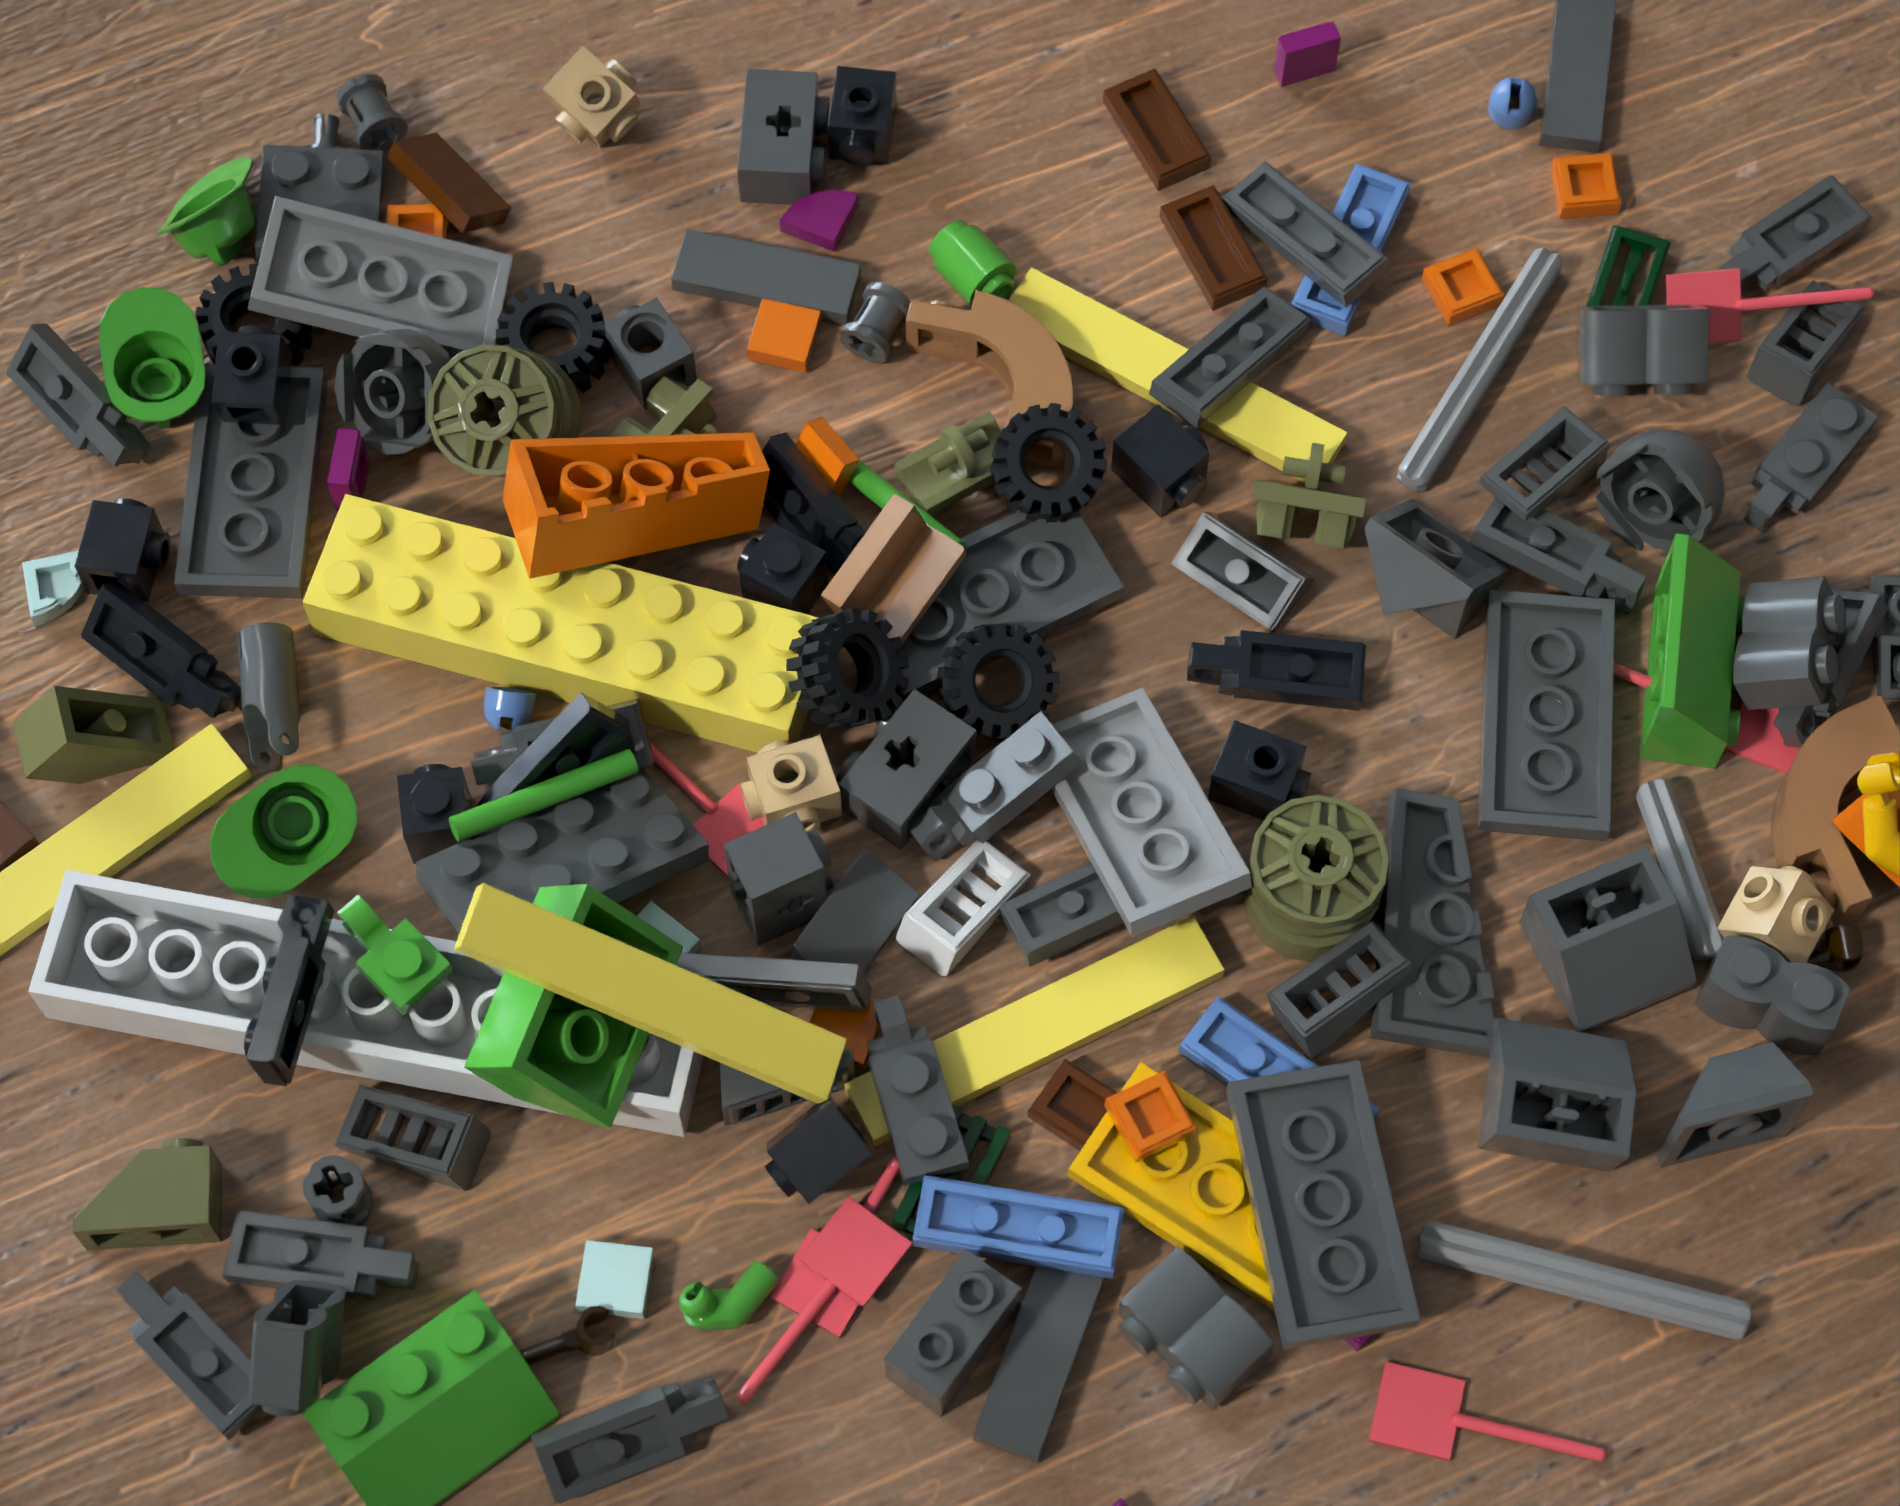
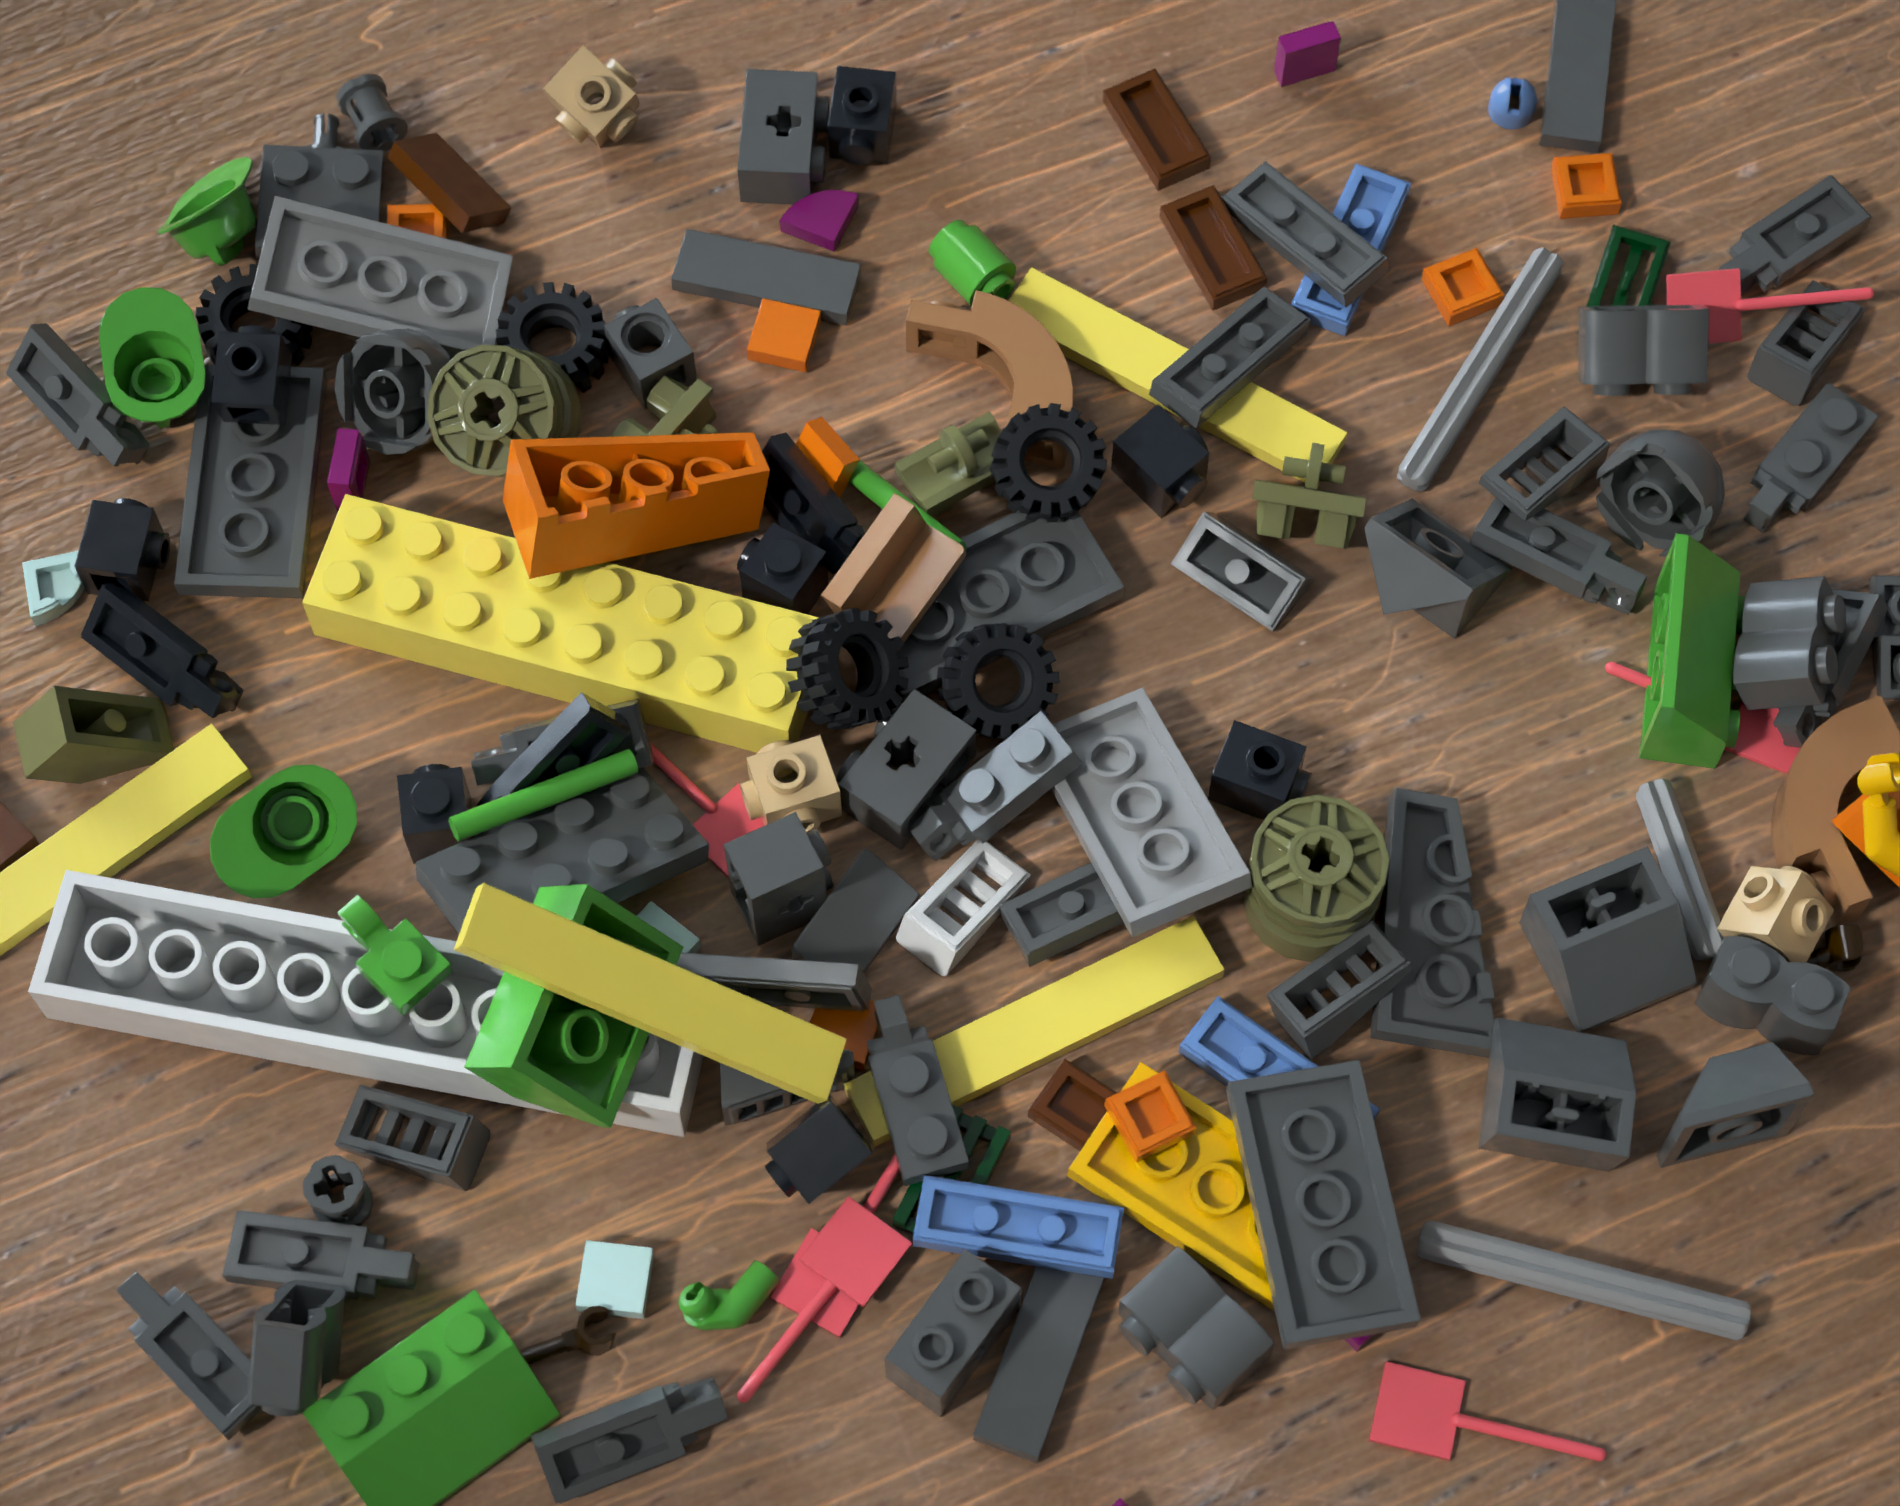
olive slope [72,1138,222,1250] -> none
dark grey piece [236,622,300,773] -> none
black hinge [244,894,334,1087] -> none
medium blue hinge [483,686,536,731] -> none
dark grey bush [839,282,910,364] -> none
black hinge [1187,630,1366,711] -> none
dark grey plate [1478,589,1615,841] -> none

